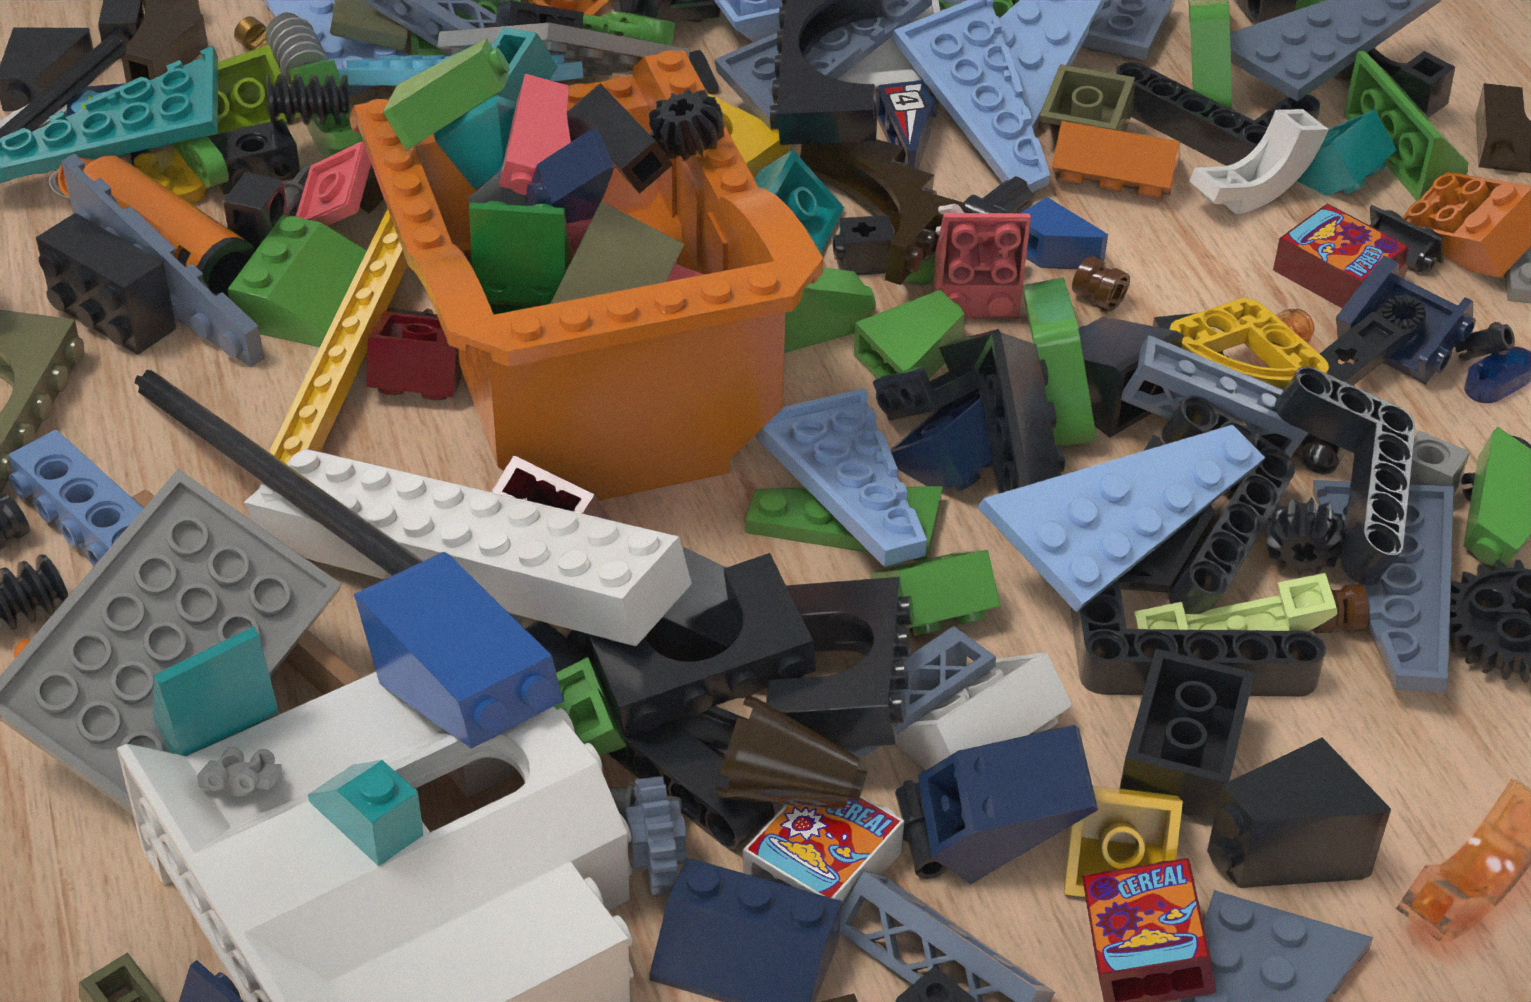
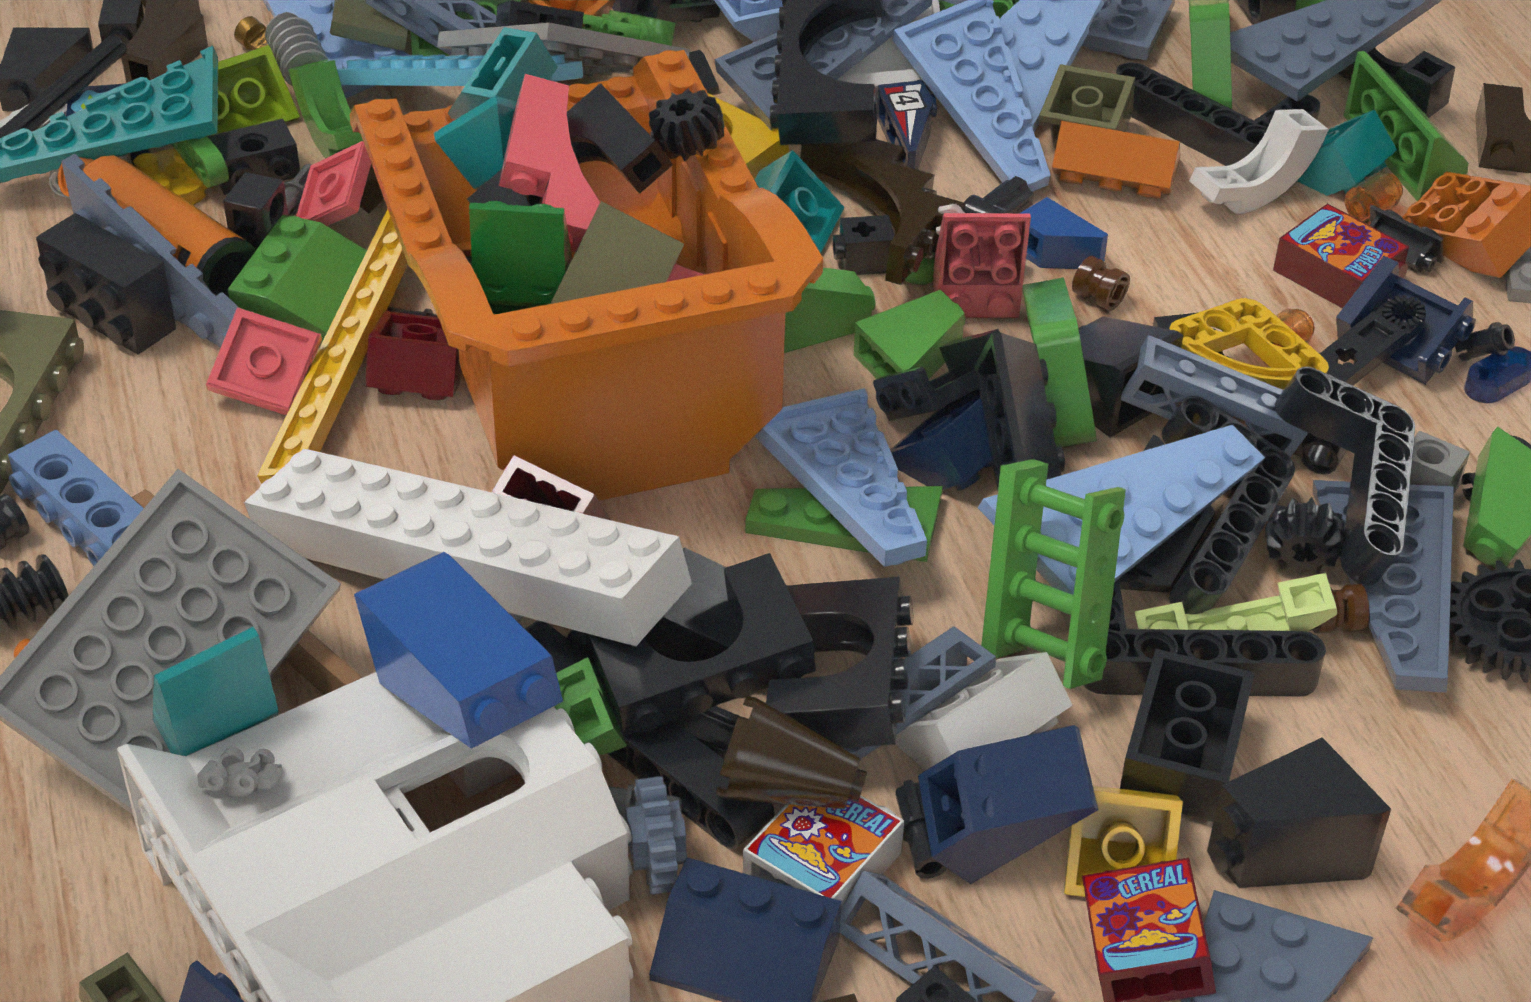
black axle [134,370,424,576] -> none
black piece [266,74,349,125] -> none
teal slope [308,760,423,866] -> none
bright green slope [383,38,510,150] -> none
dark blue slope [527,128,614,224] -> none
bright green slope [870,550,1001,635] -> none
none -> coral tile [206,307,322,416]
none -> bright green fence [981,459,1126,689]
none -> clear orange brick [1345,172,1403,224]

